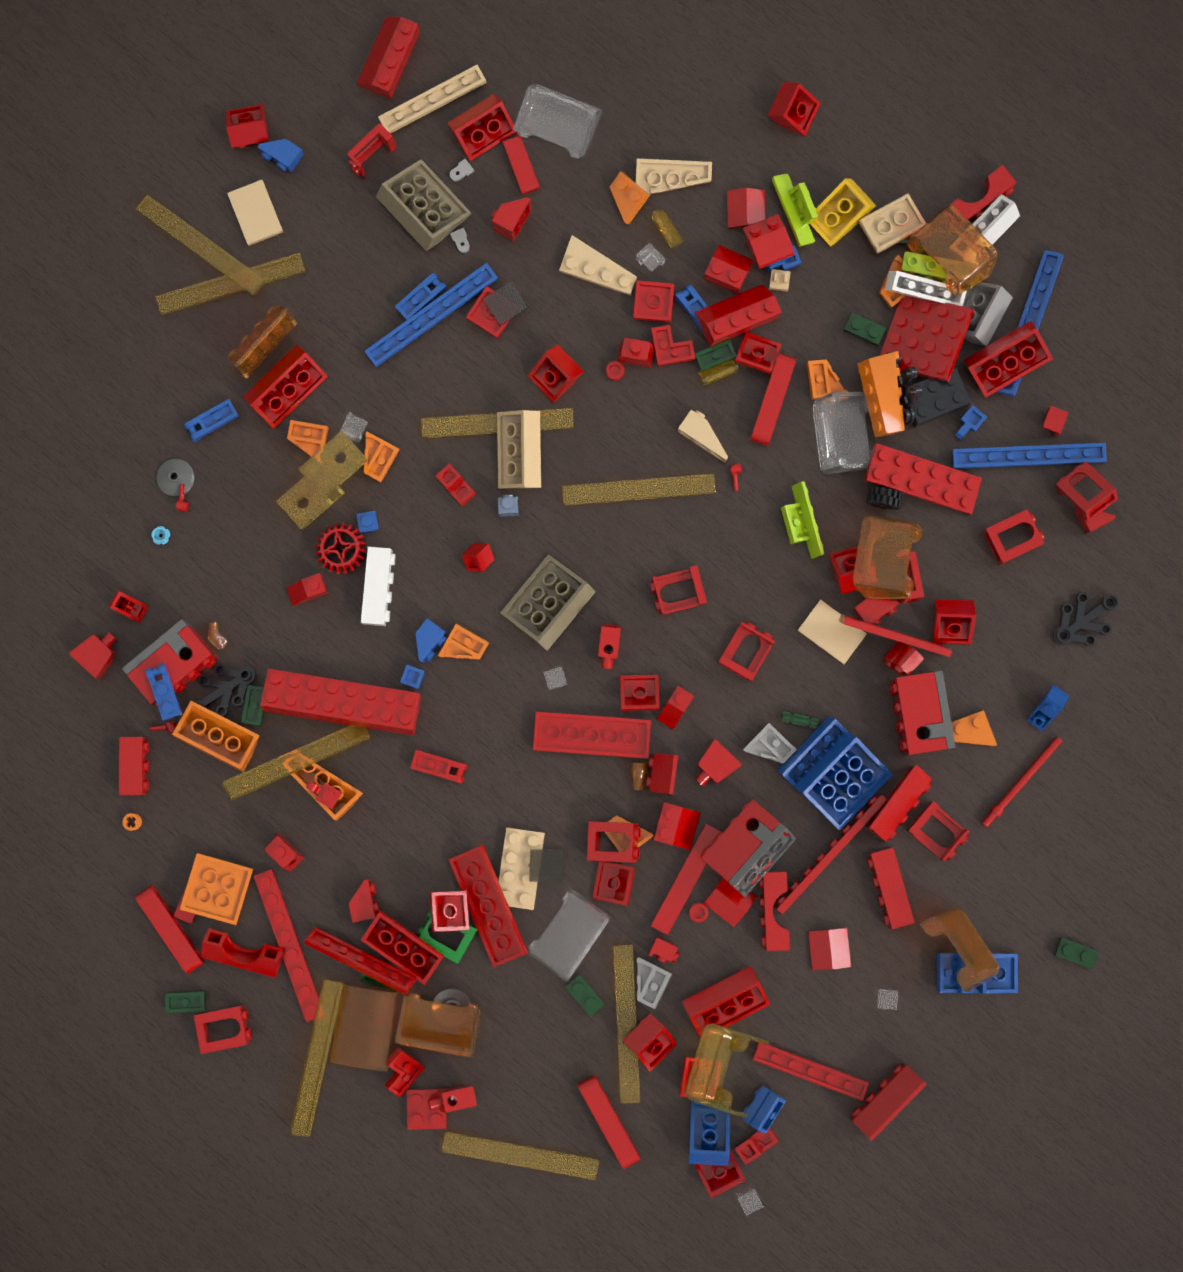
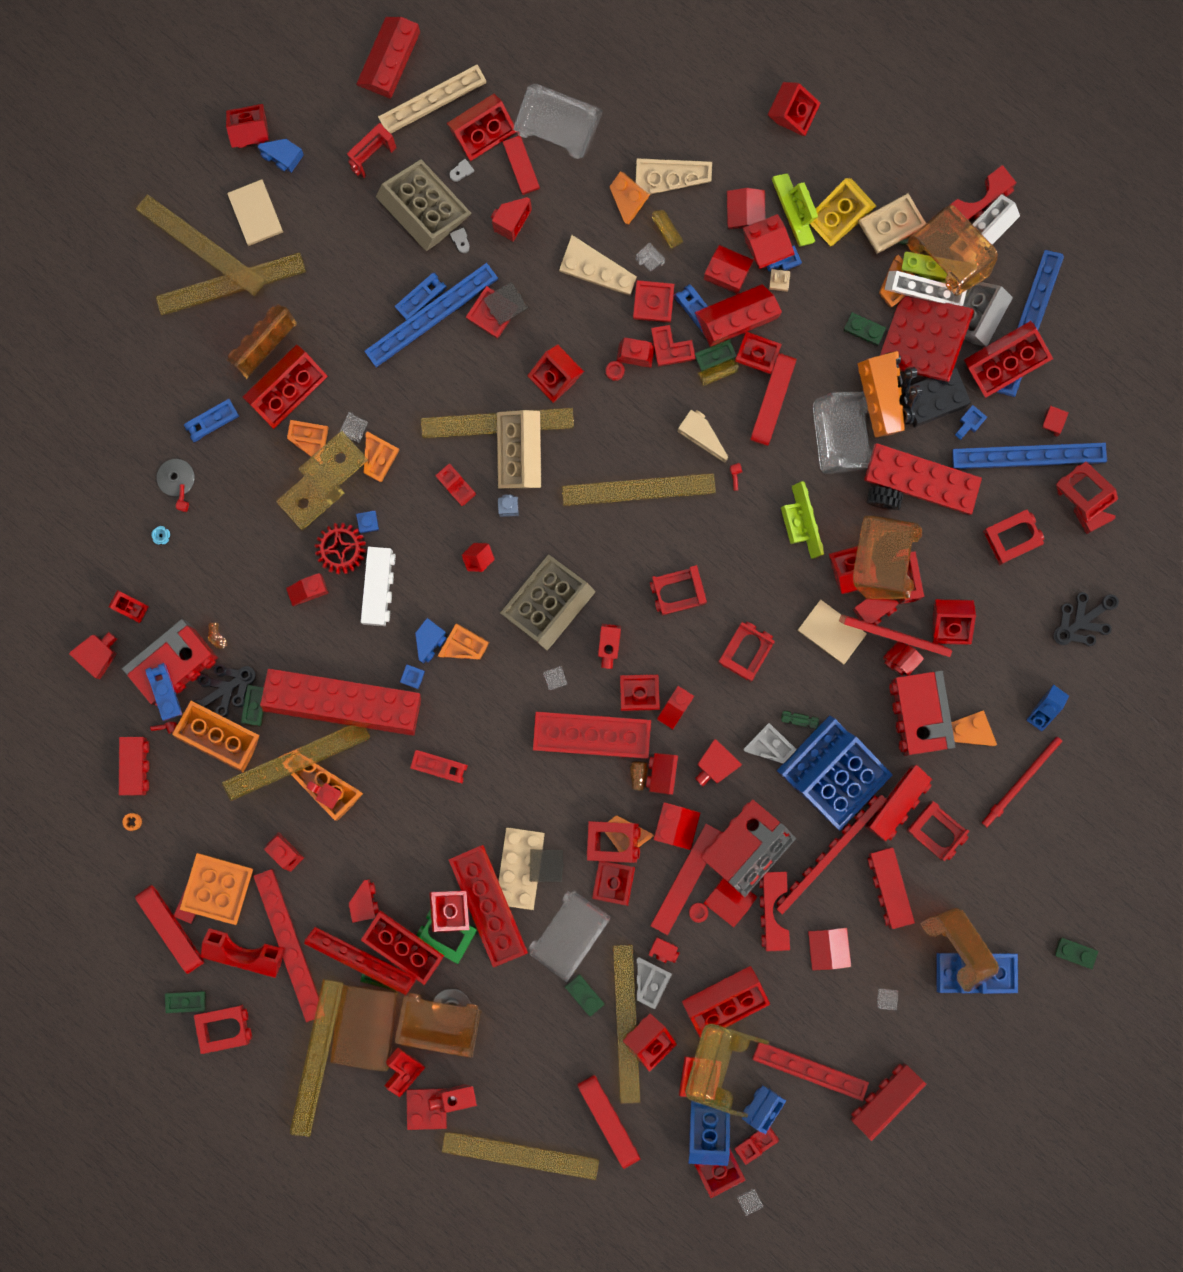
orange wing [806,359,849,400] -> none

